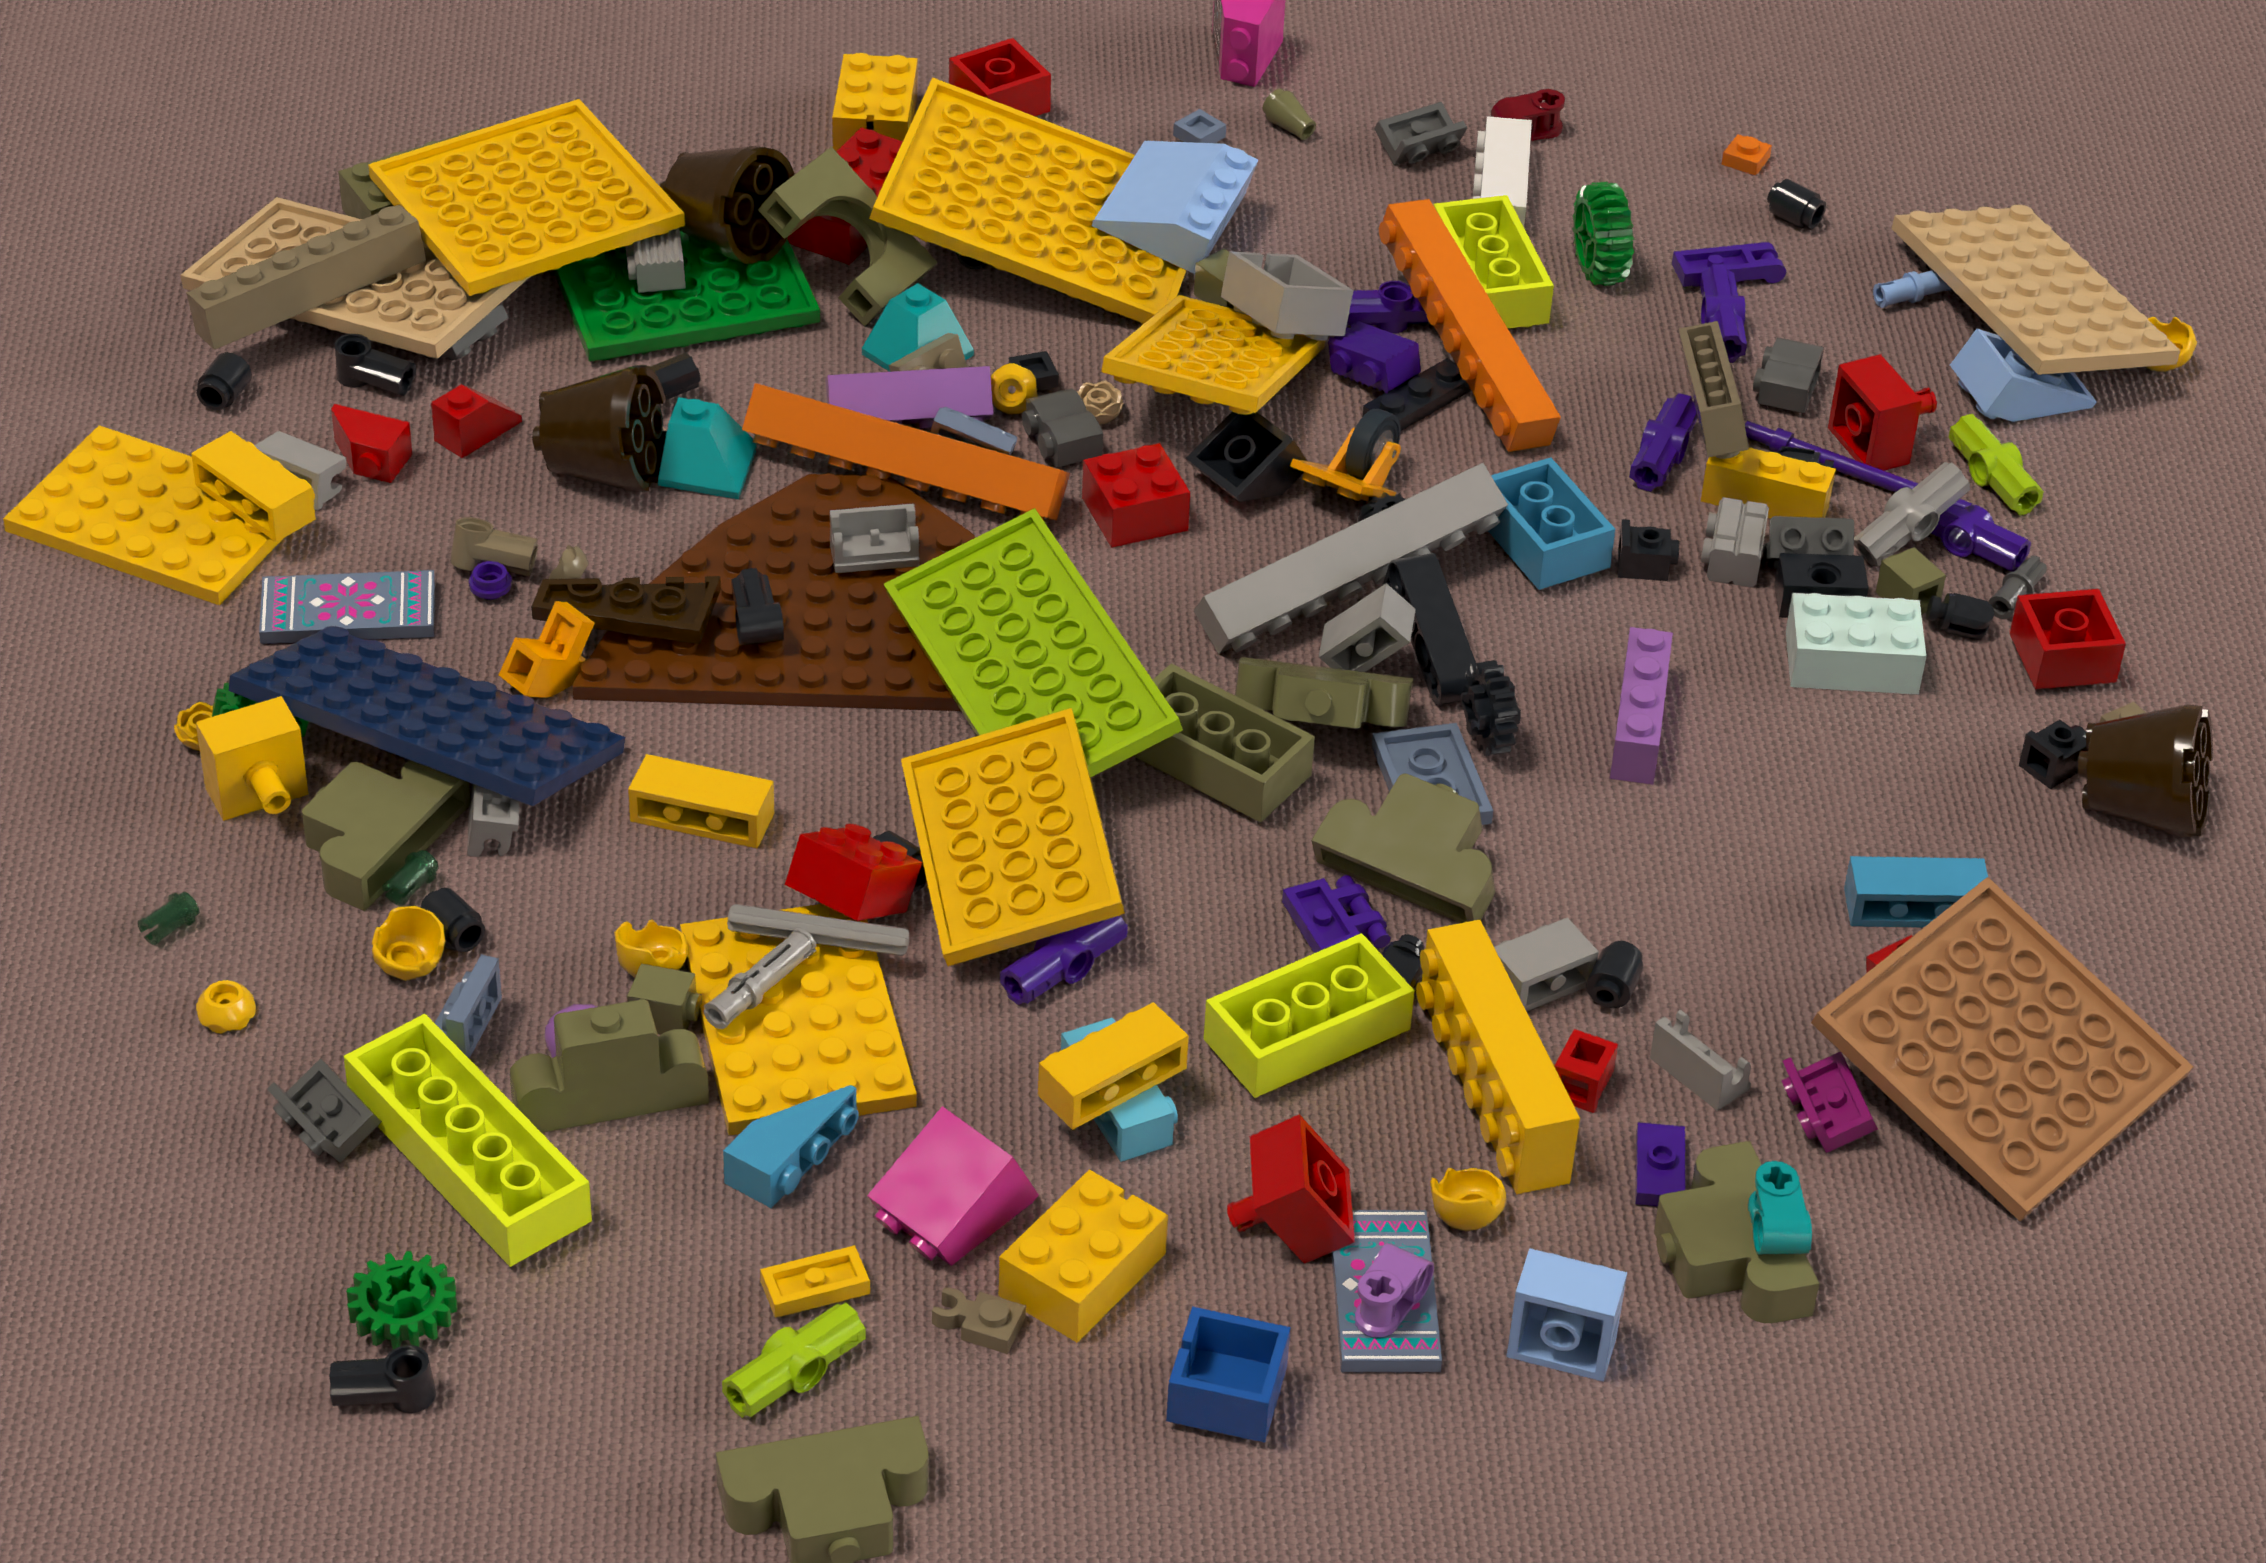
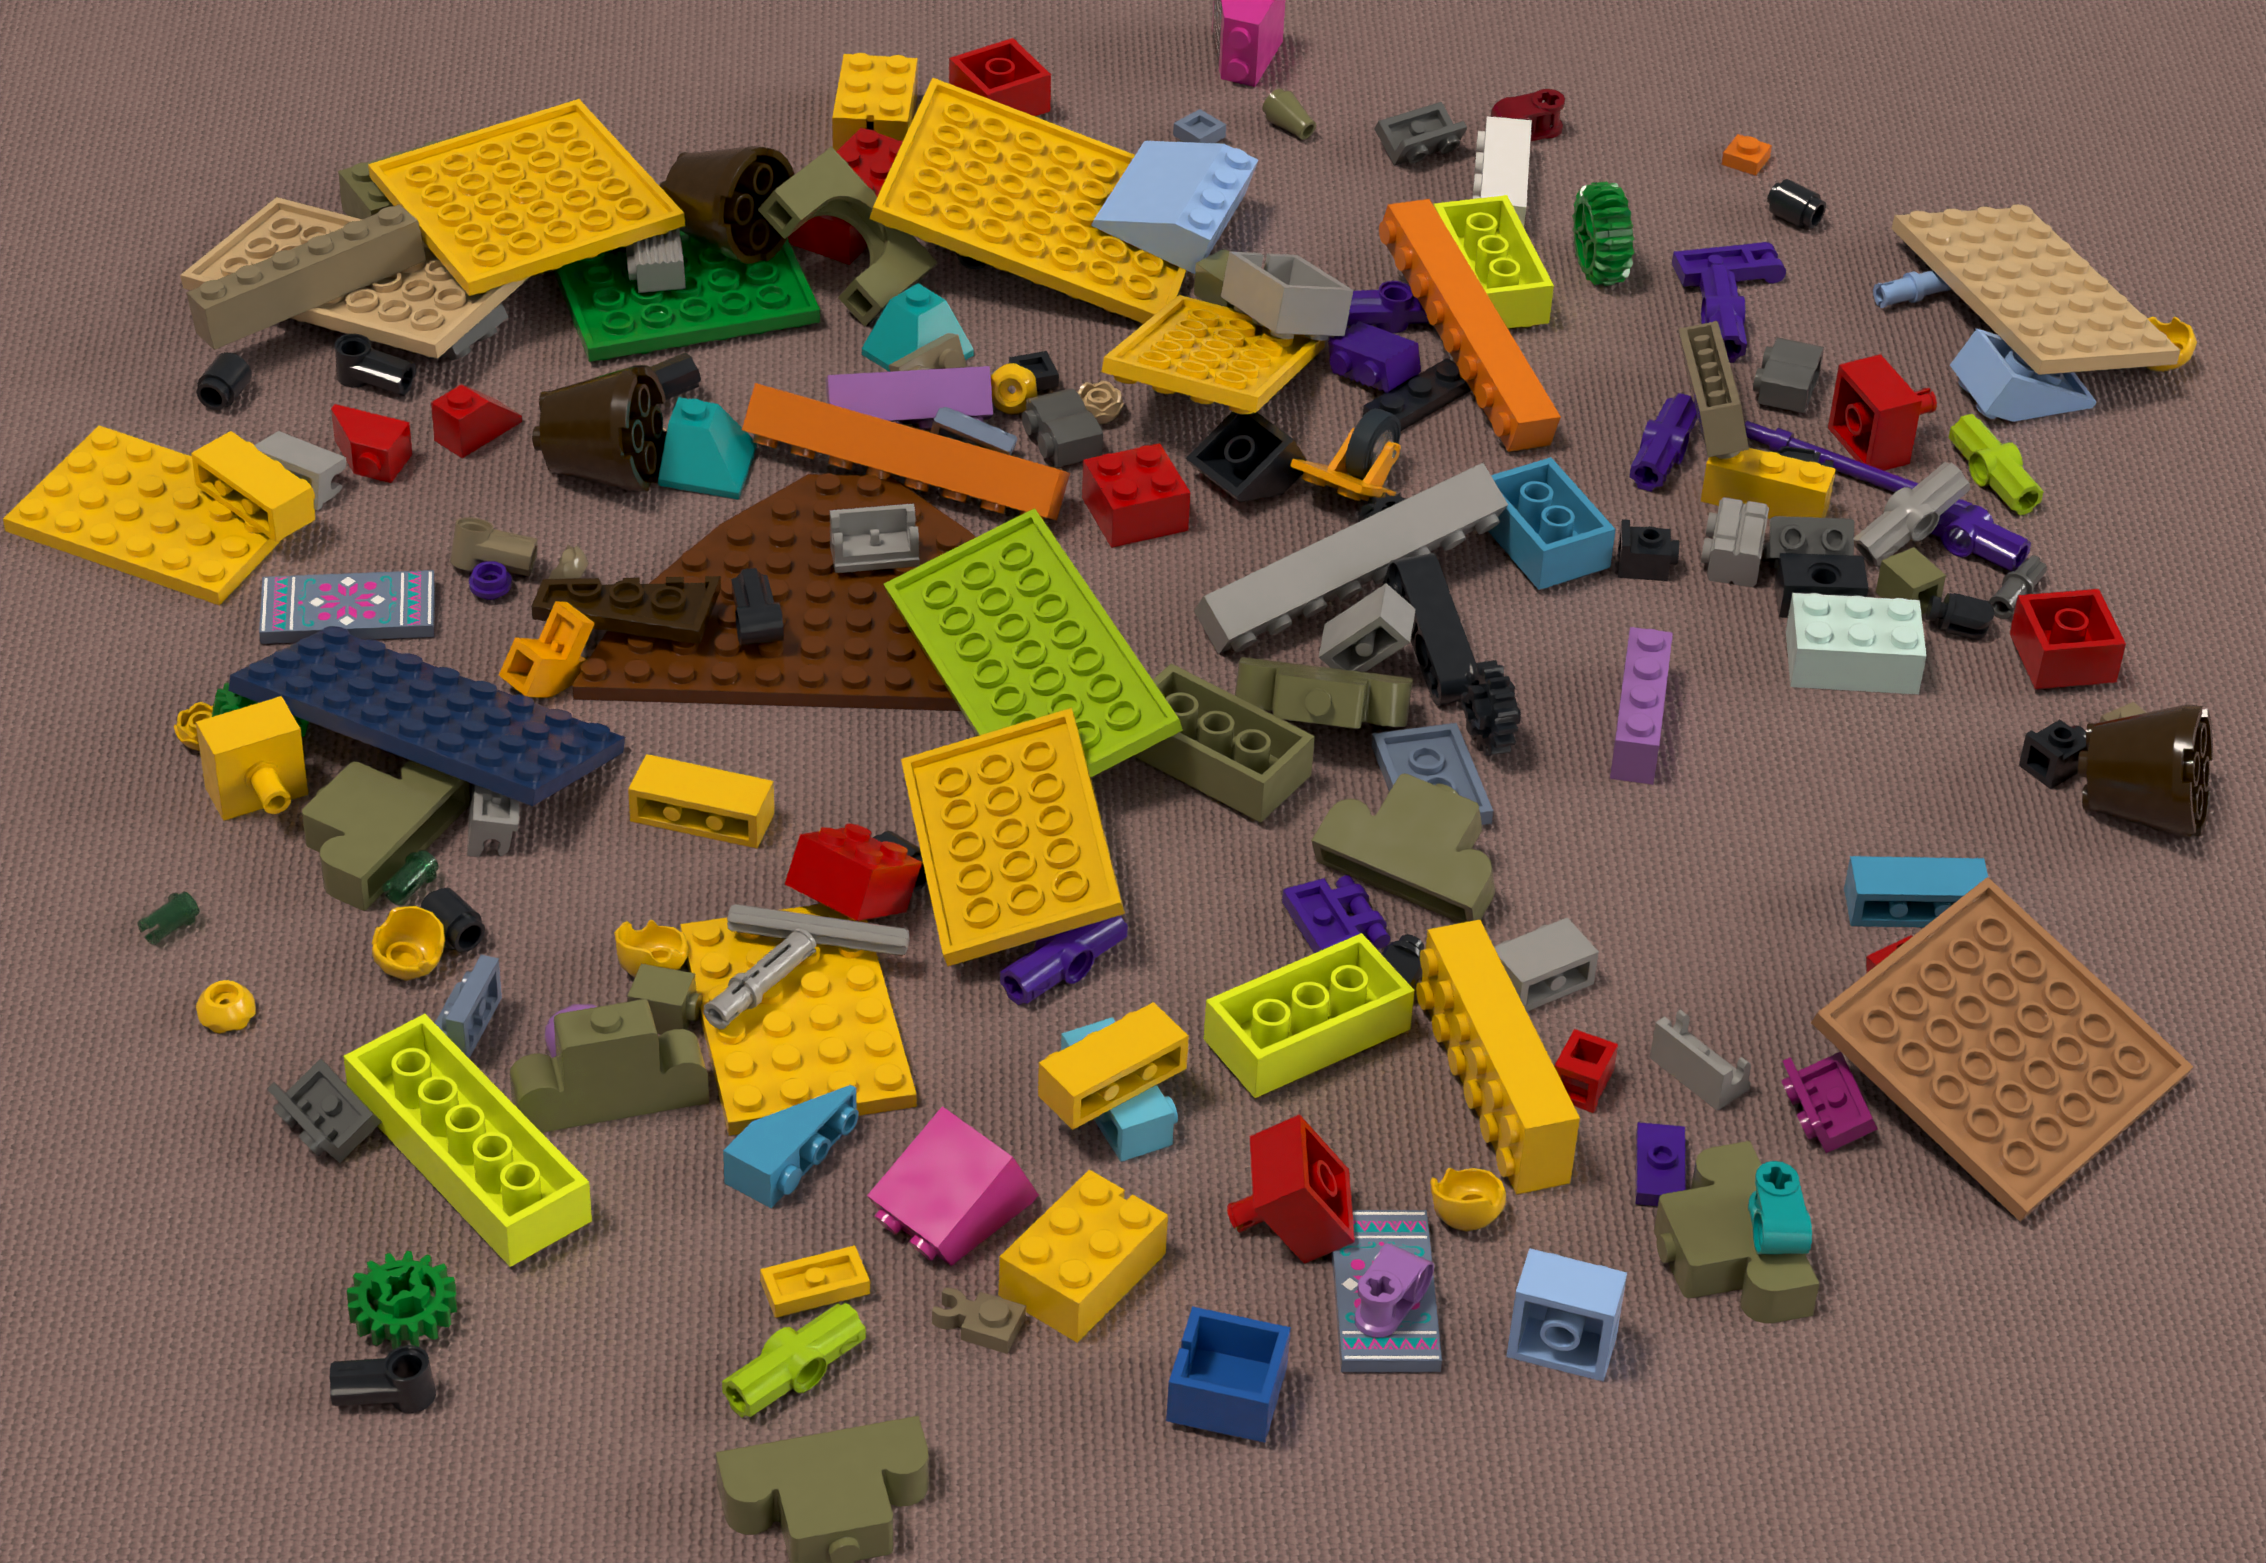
black brick [1586,941,1644,1008] -> none

